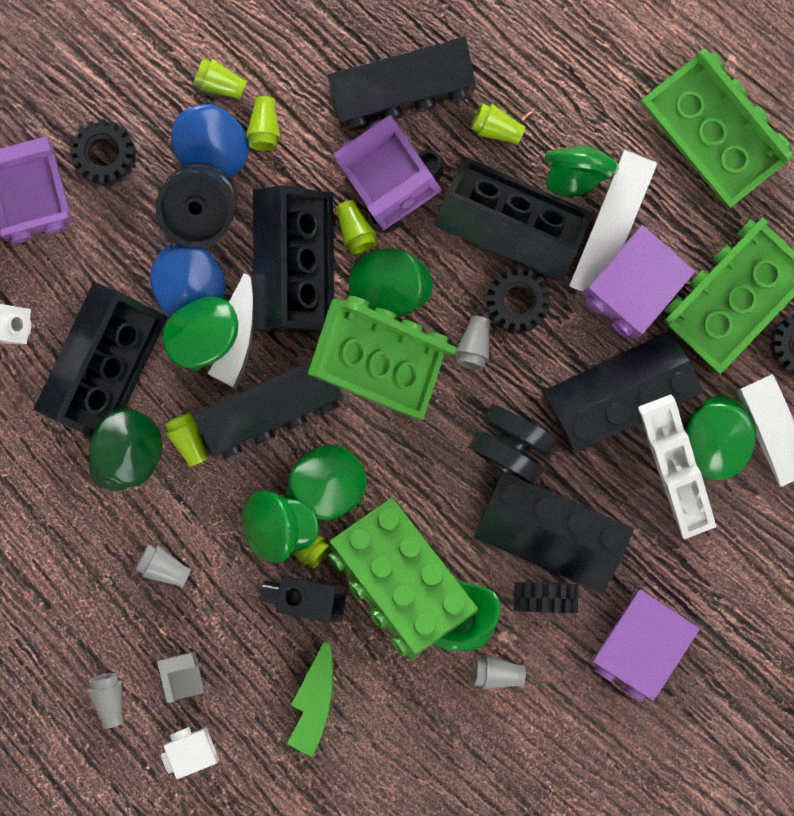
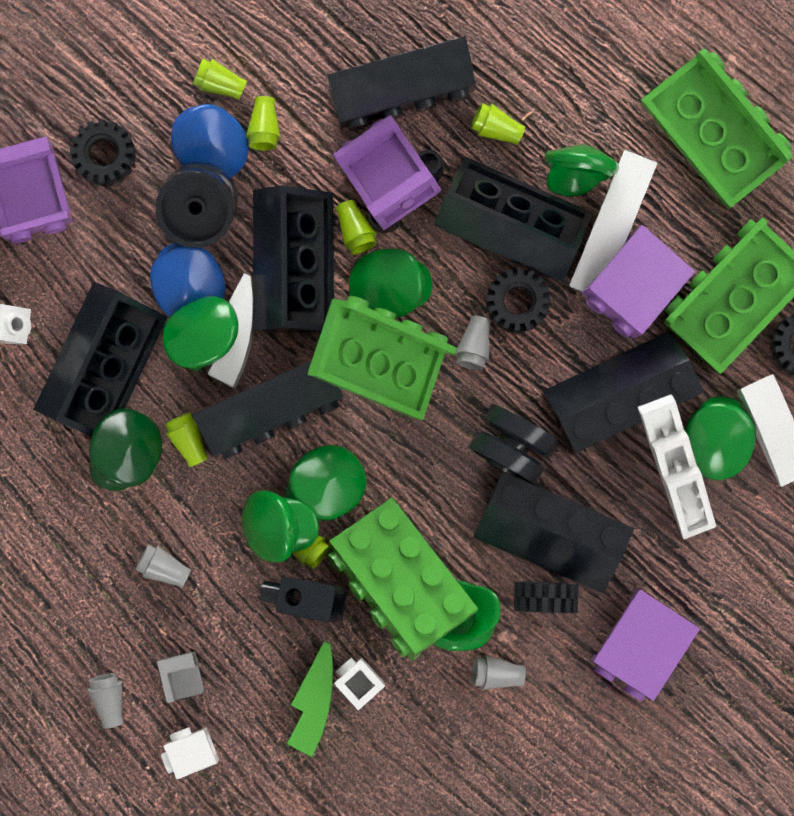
none -> white brick [334,657,385,710]

